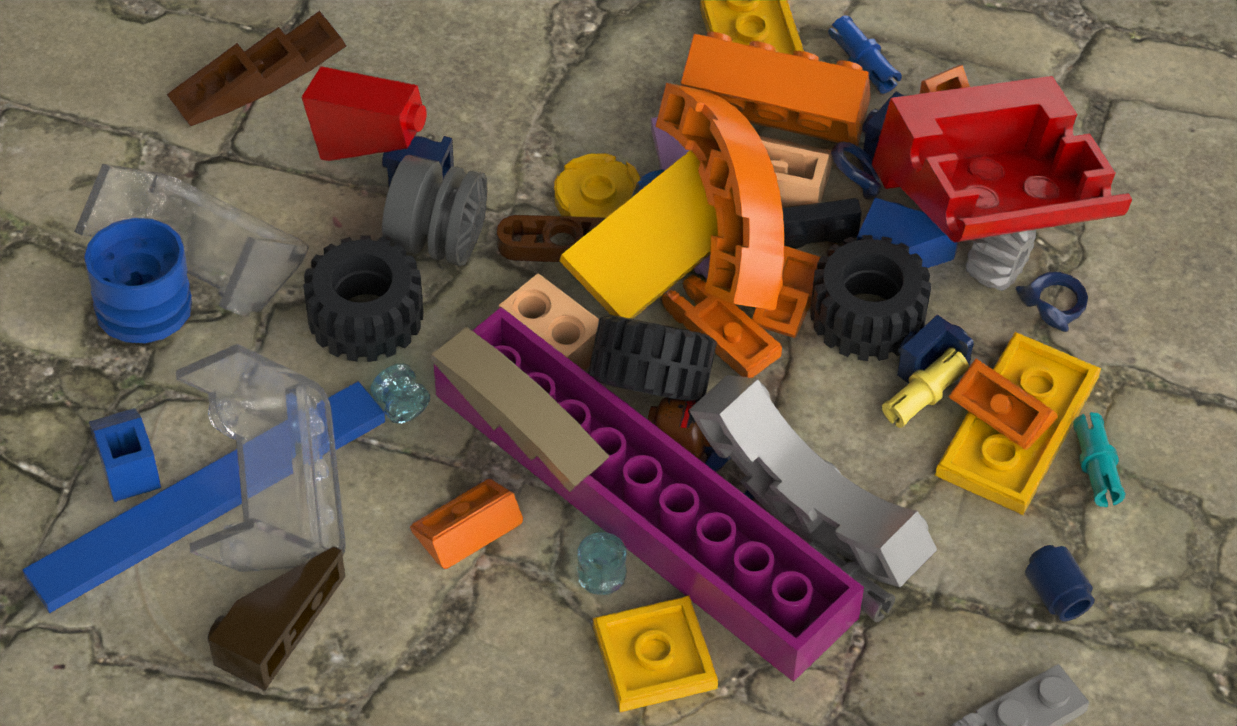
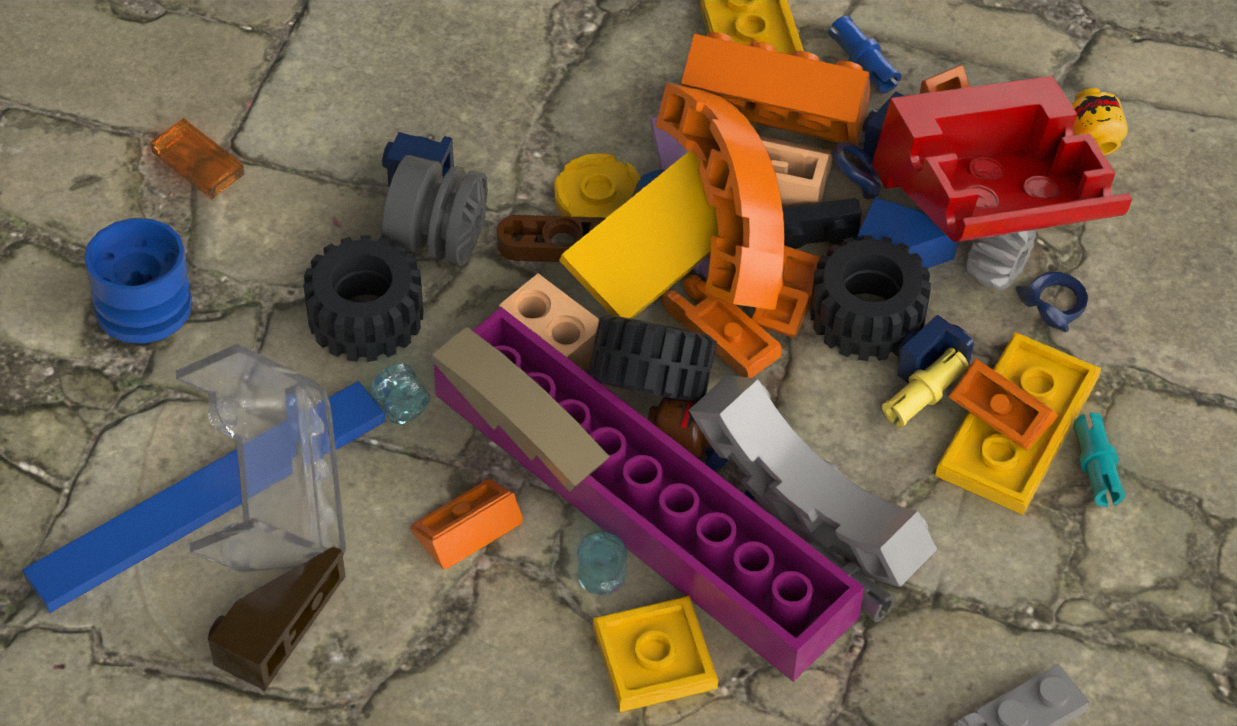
clear windscreen [74,163,310,317] -> none
blue slope [89,408,161,502] -> none
reddish brown slope [167,11,347,126] -> none
red slope [301,66,427,161] -> none
dark blue brick [1025,545,1095,622] -> none
none -> clear orange tile [150,118,245,199]
none -> yellow head [1071,88,1128,156]

